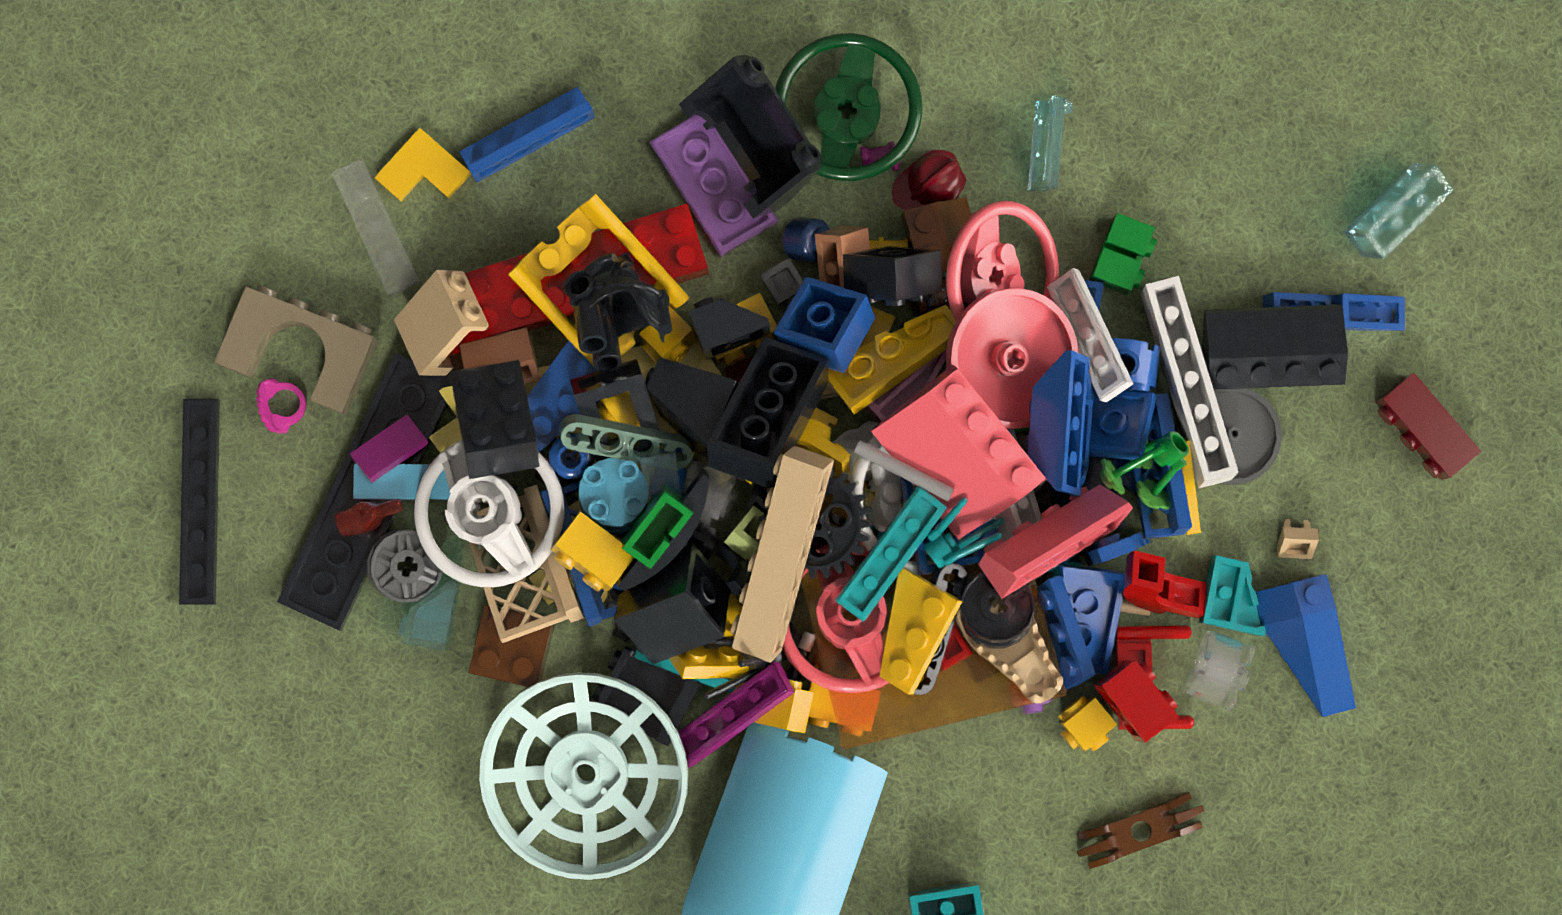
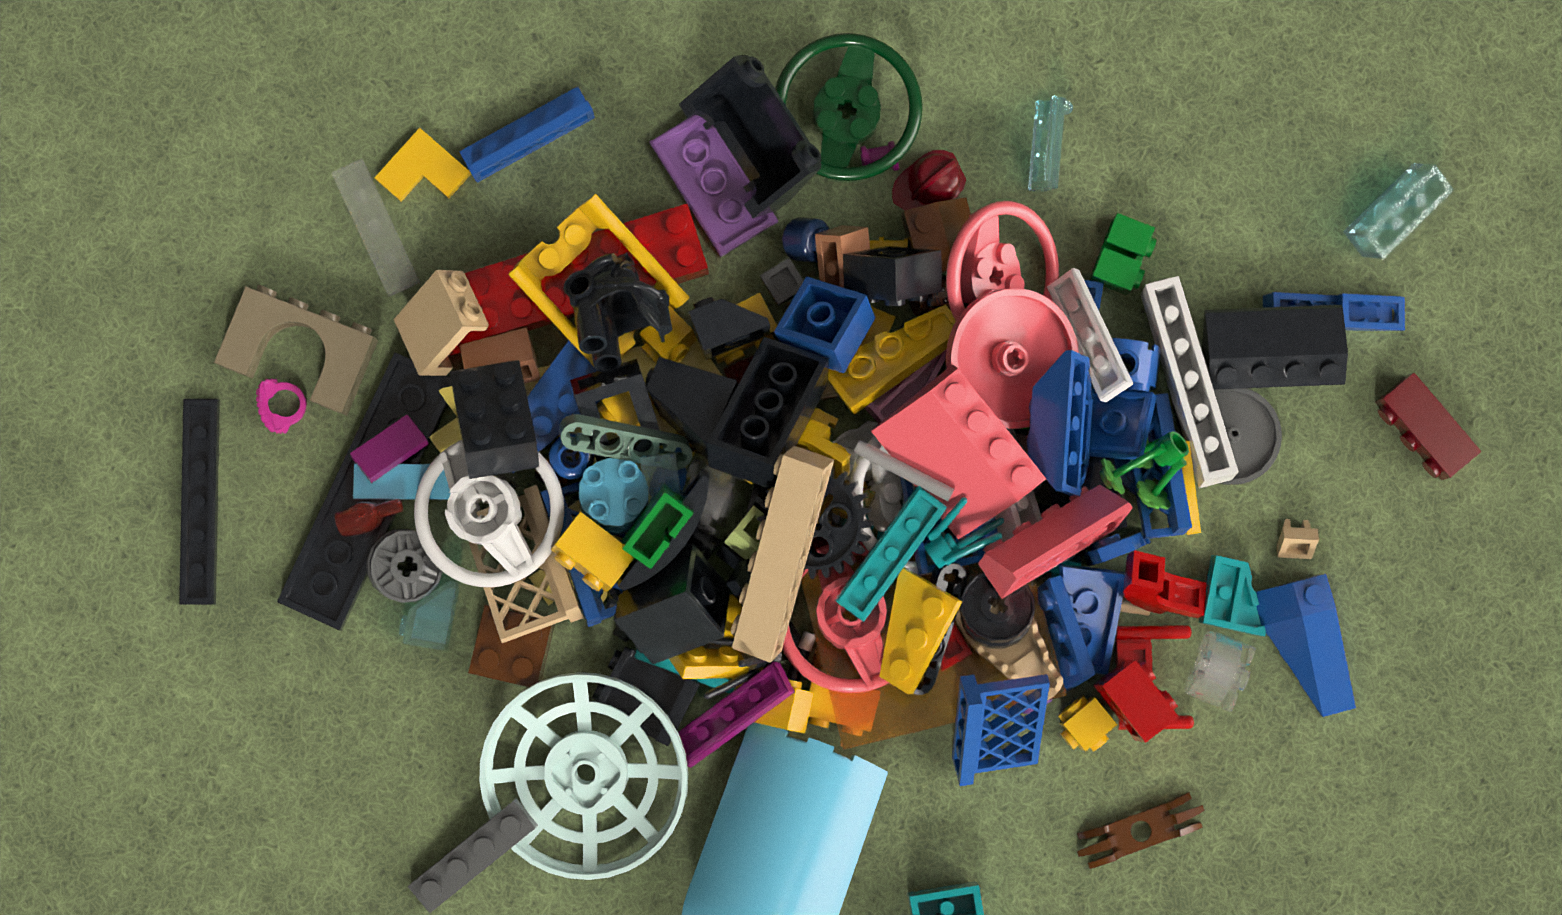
none -> dark grey plate [408,798,538,913]
none -> blue fence [952,674,1050,786]

